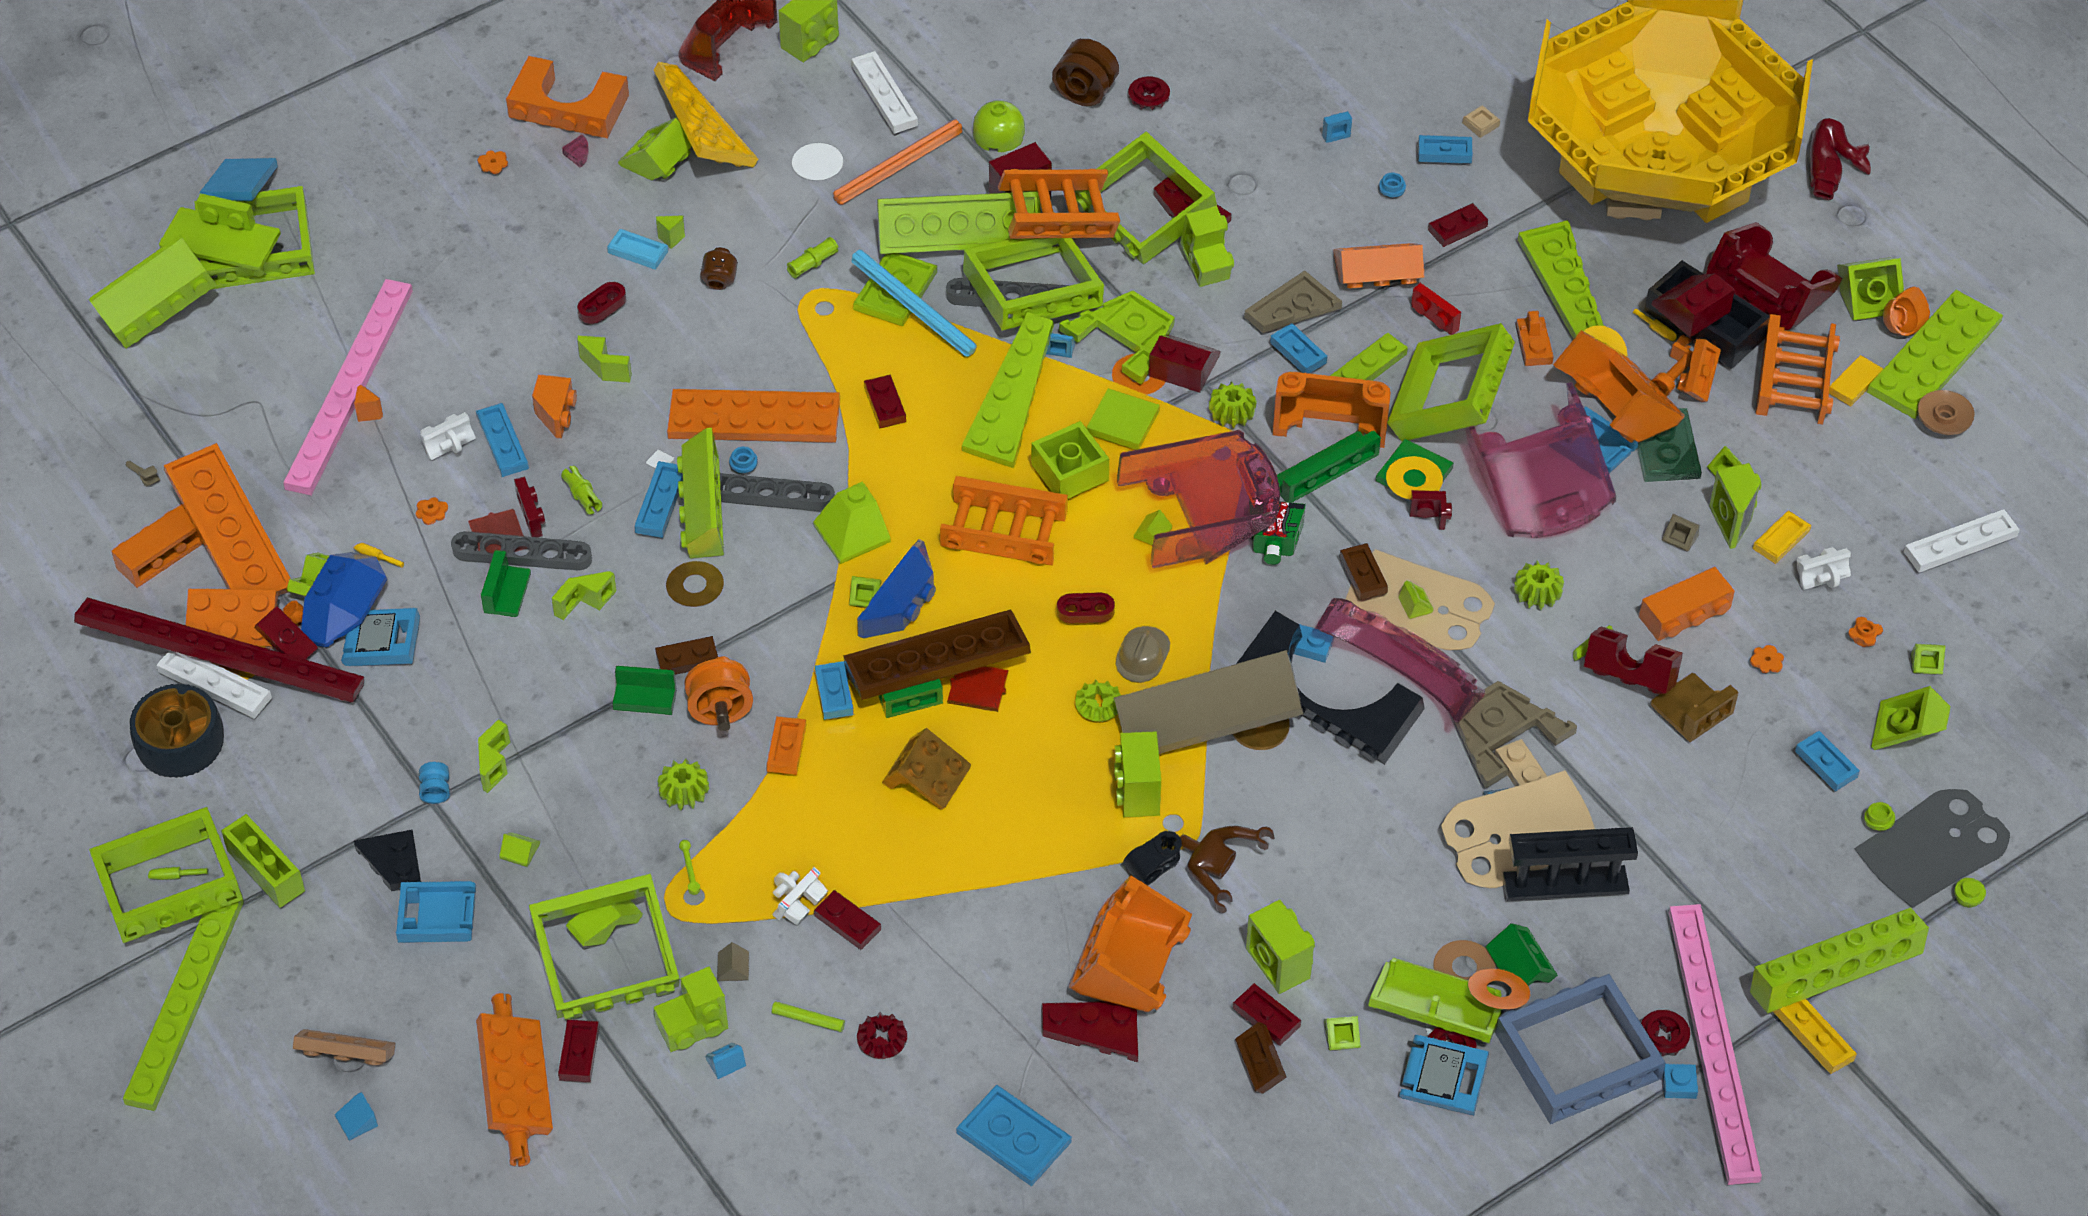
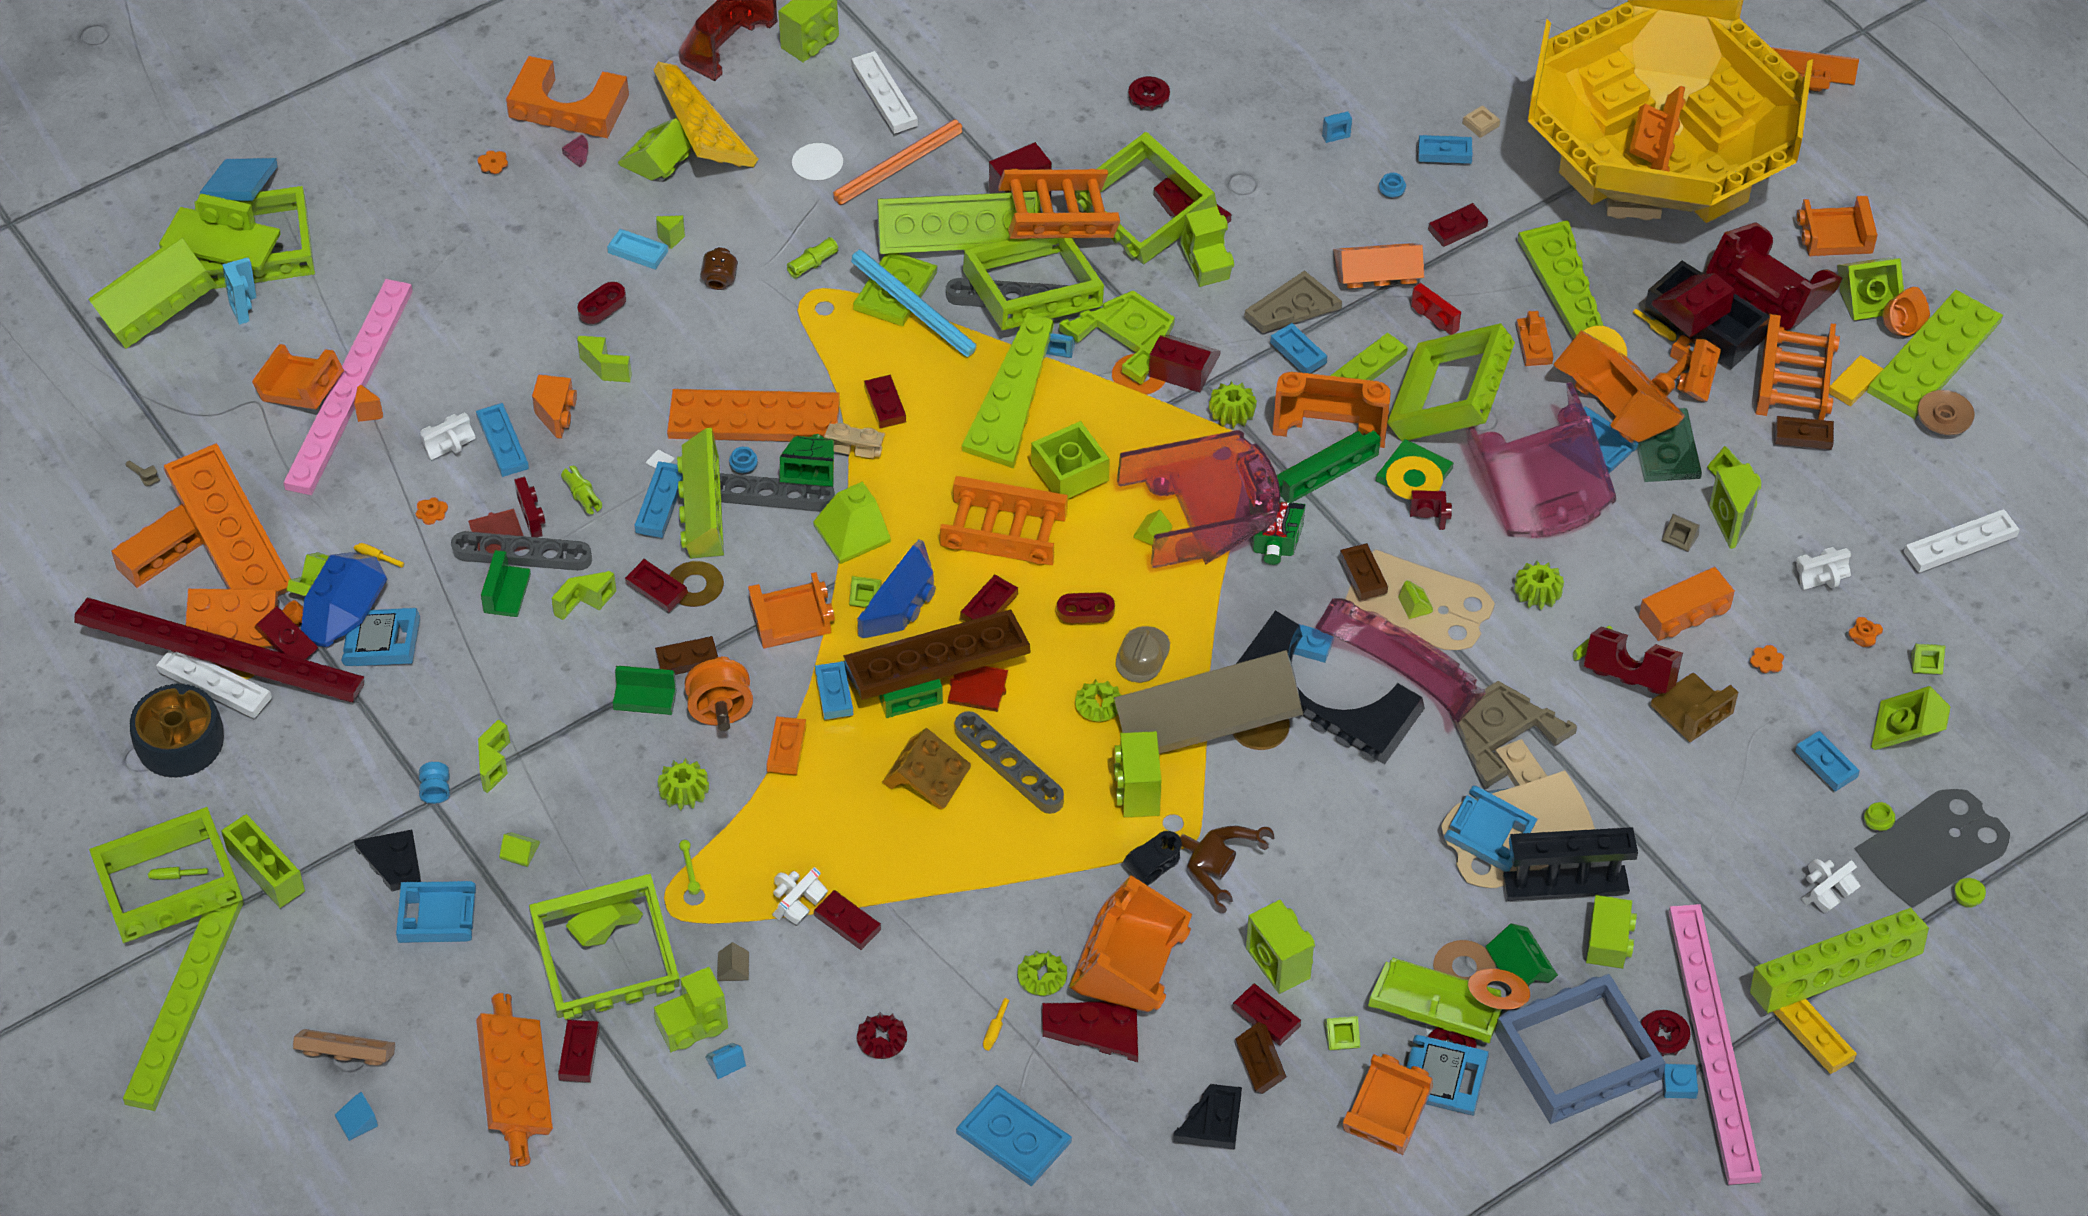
lime piece [771,1001,845,1033] -> none
lime cylinder [973,100,1025,152] -> none
reddish brown wheel [1052,38,1119,106] -> none
lime tile [1087,388,1160,451] -> none
yellow tile [1753,510,1811,564] -> none
dark red piece [1810,118,1871,200] -> none
none -> medium azure bracket [222,258,256,325]
none -> orange panel [252,344,344,409]
none -> dark red plate [625,559,688,612]
none -> orange panel [748,572,835,649]
none -> green torso [780,434,834,487]
none -> tan hinge [824,423,885,459]
none -> dark grey beam [955,711,1064,814]
none -> dark red plate [960,574,1018,622]
none -> yellow piece [983,998,1009,1051]
none -> lime gear [1017,950,1067,996]
none -> black wing [1173,1084,1242,1149]
none -> orange panel [1343,1054,1433,1155]
none -> dark azure container [1444,785,1538,872]
none -> lime brick [1586,895,1637,969]
none -> orange bracket [1629,85,1685,171]
none -> orange bracket [1771,47,1859,91]
none -> reddish brown plate [1775,416,1834,450]
none -> orange panel [1797,196,1878,256]
none -> white hips [1801,859,1861,914]

